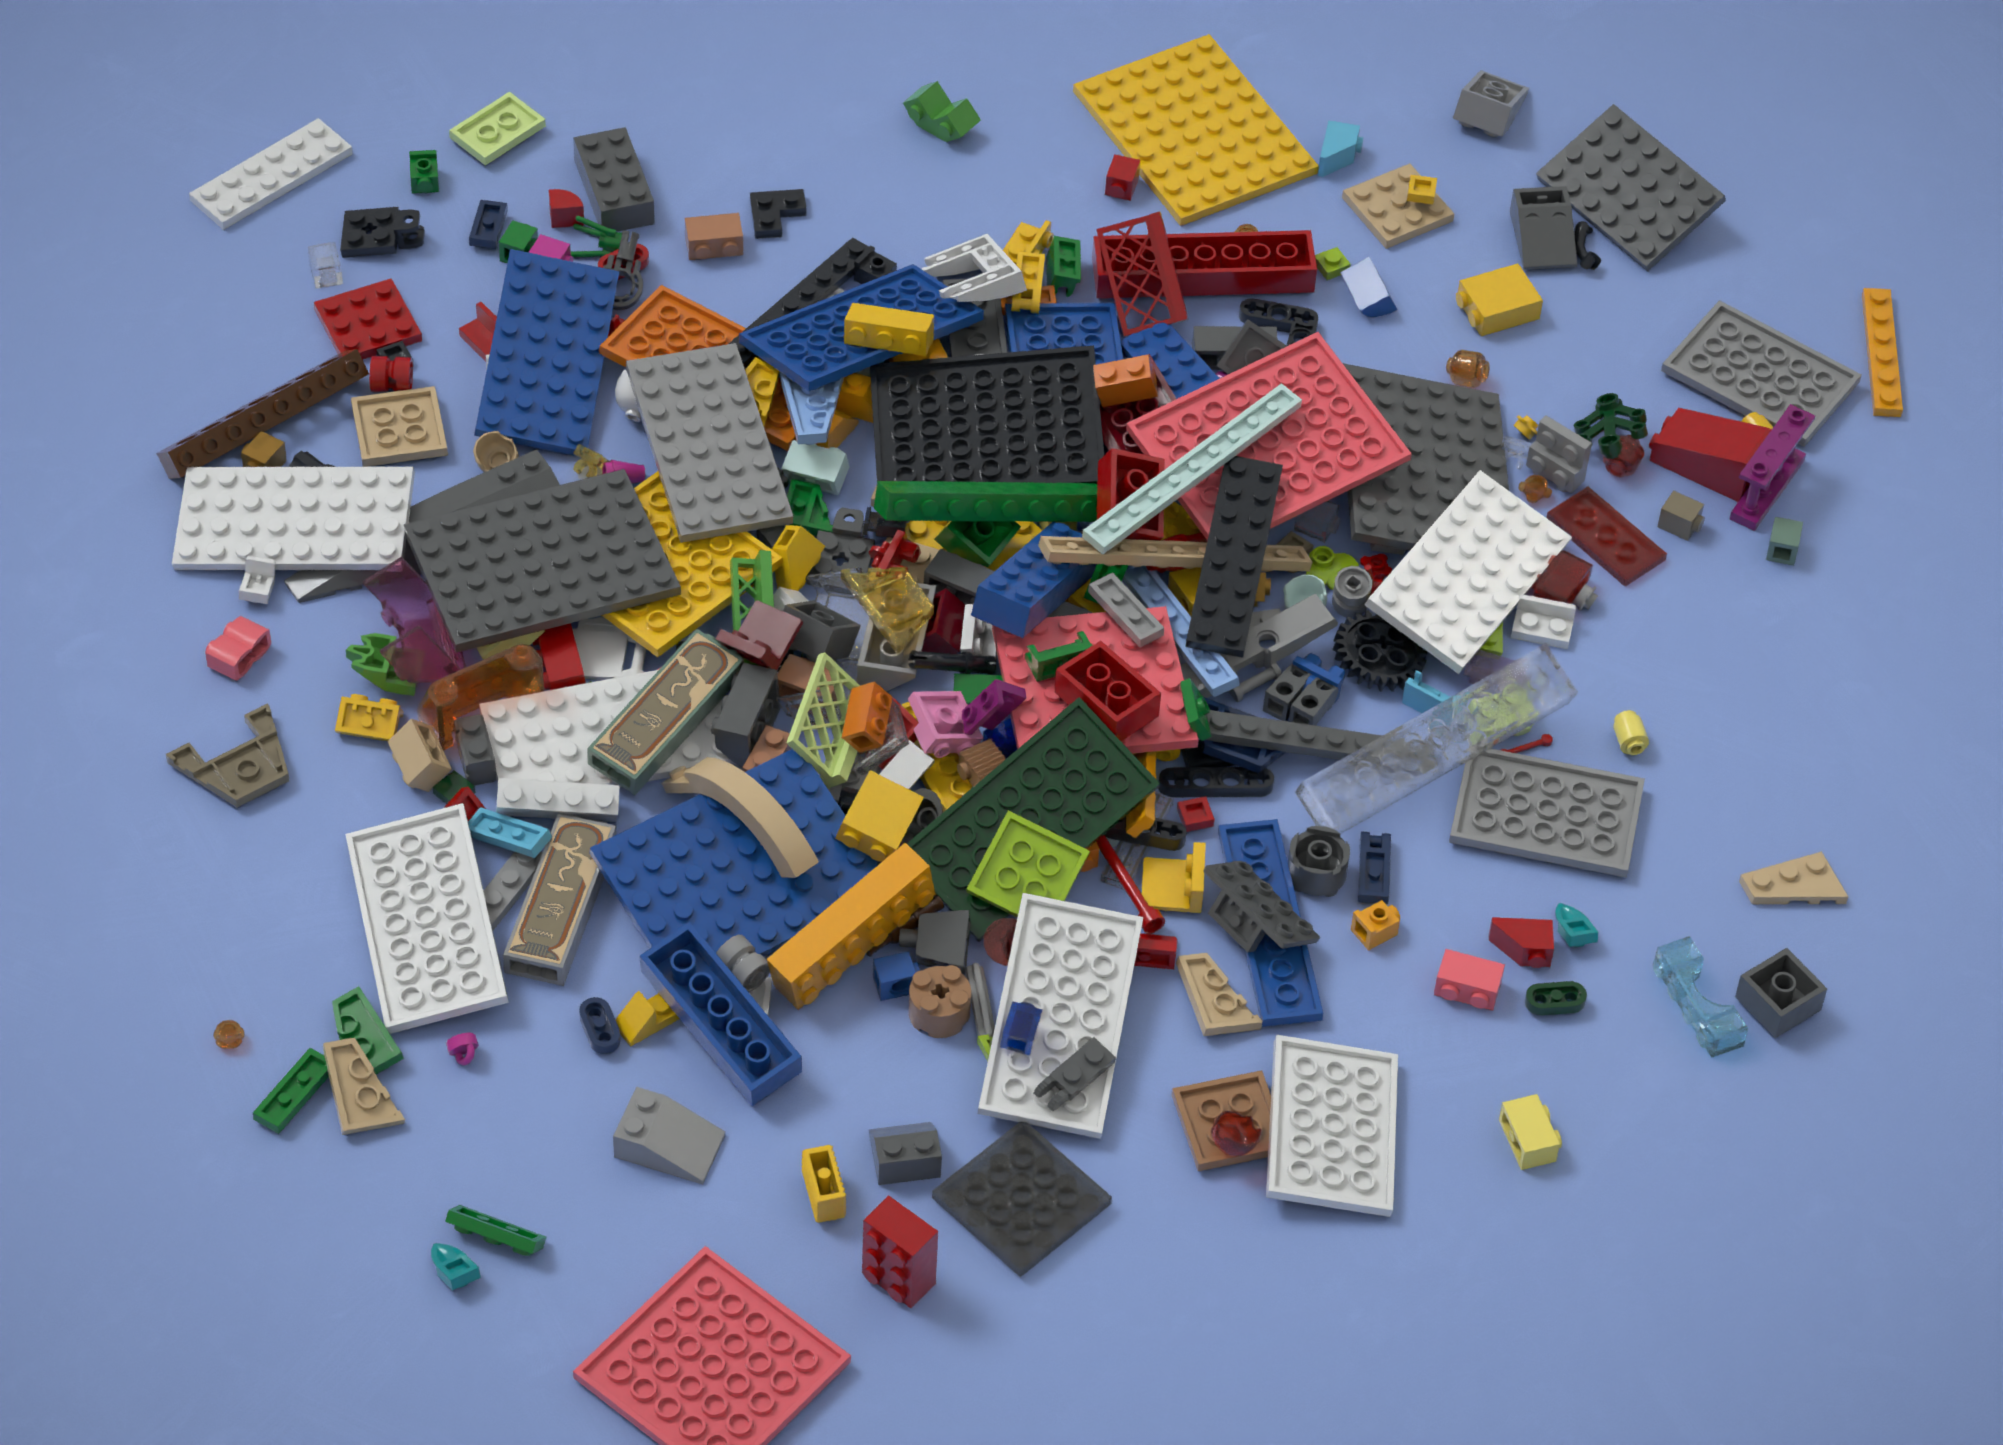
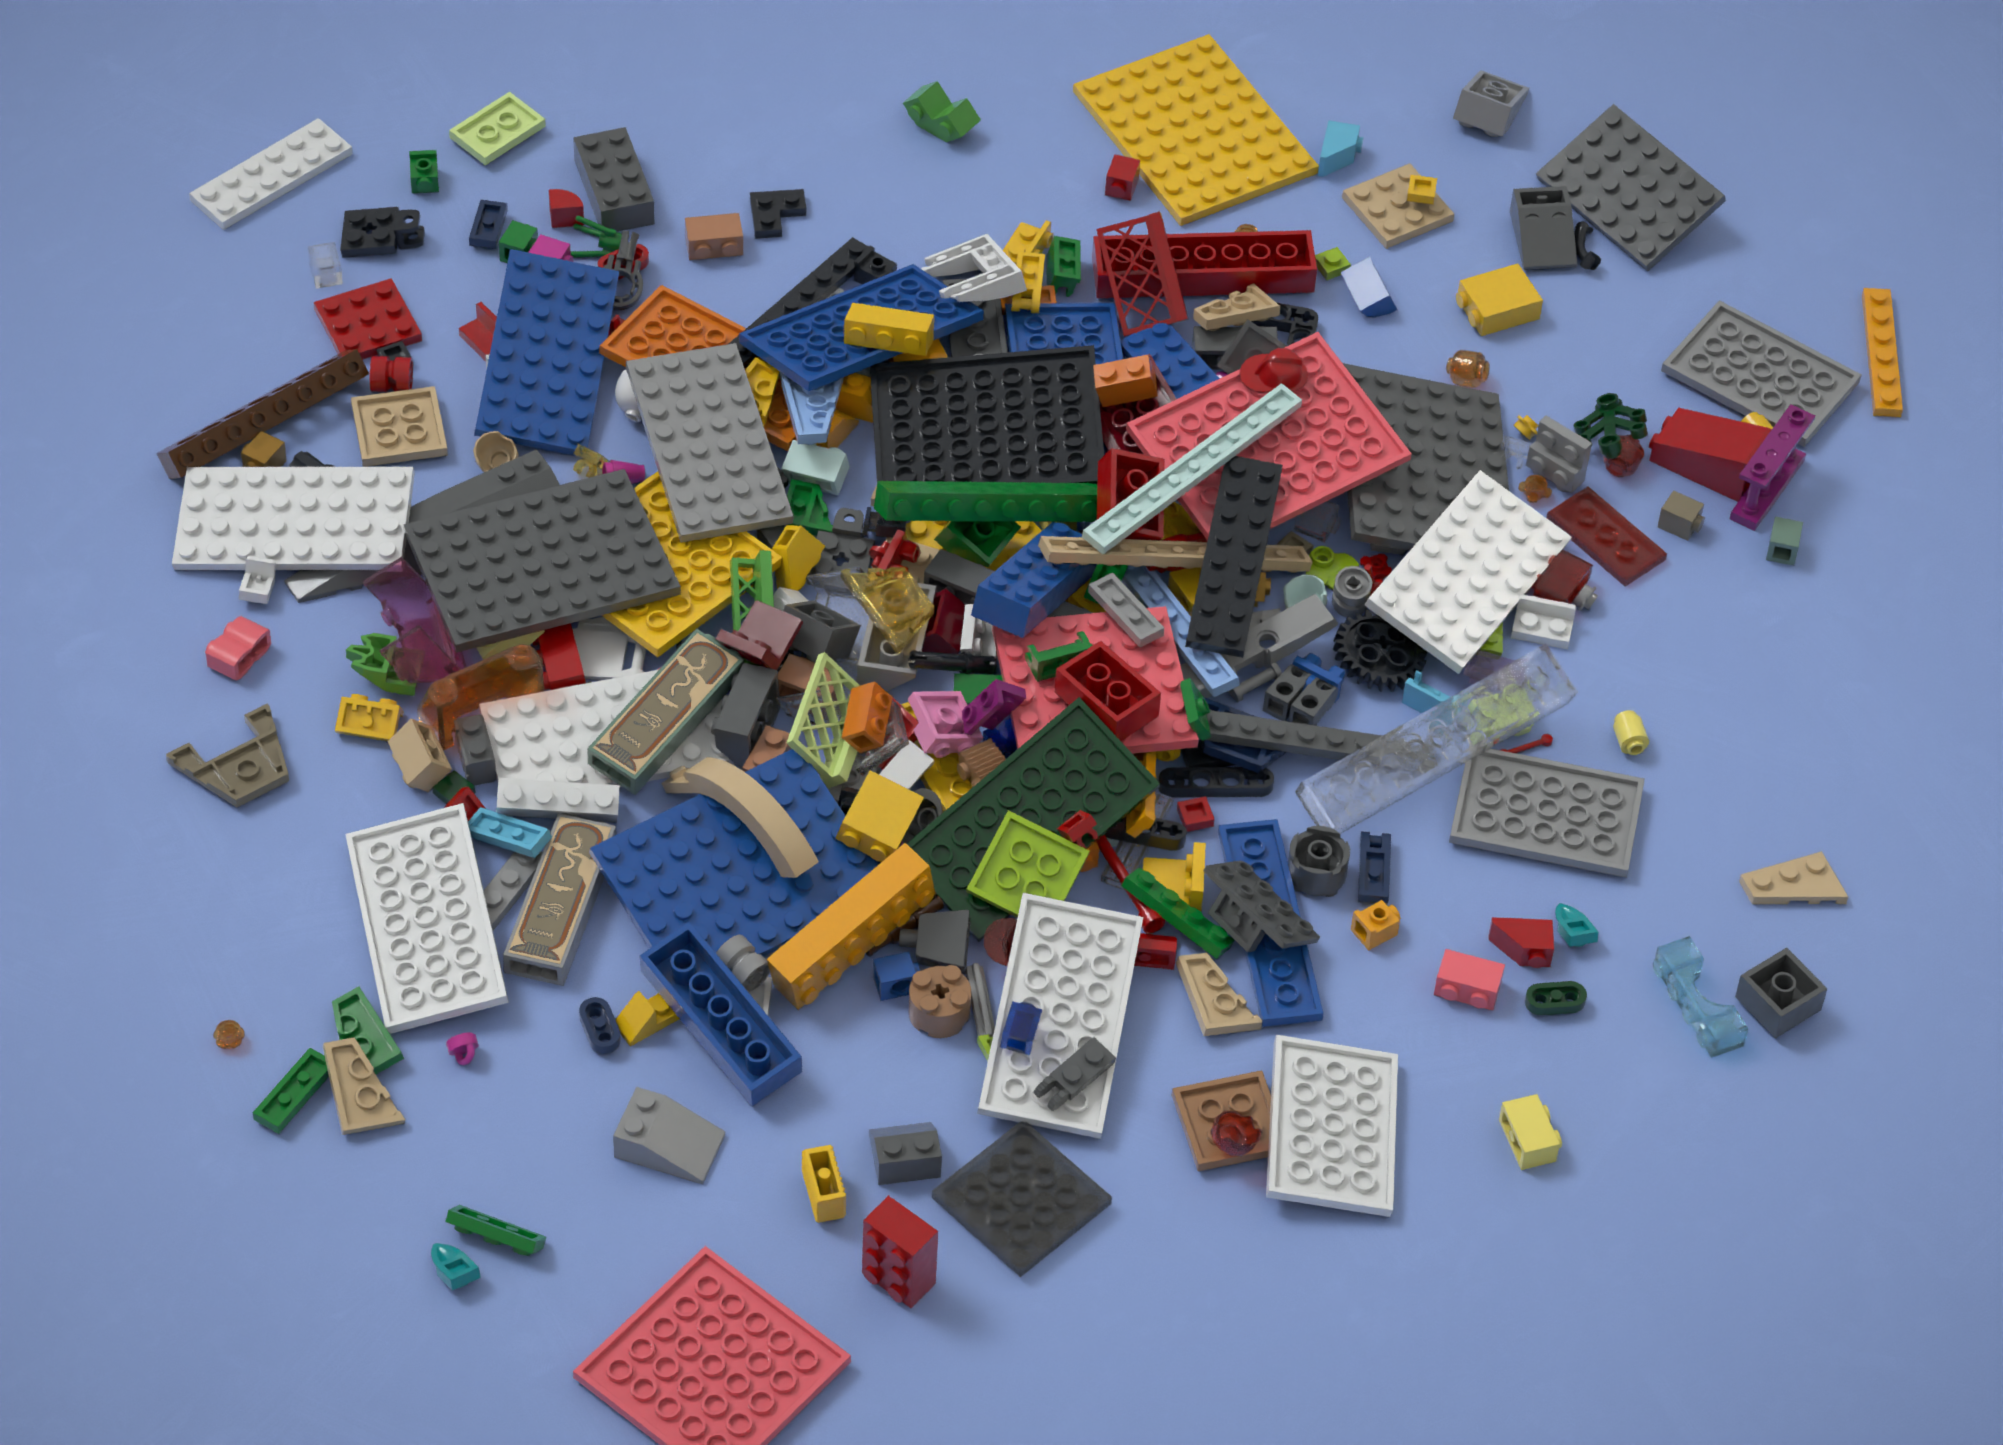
none -> red tile [1057,810,1098,848]
none -> green plate [1121,867,1235,959]
none -> tan wing [1193,283,1280,331]
none -> red piece [1239,348,1308,392]

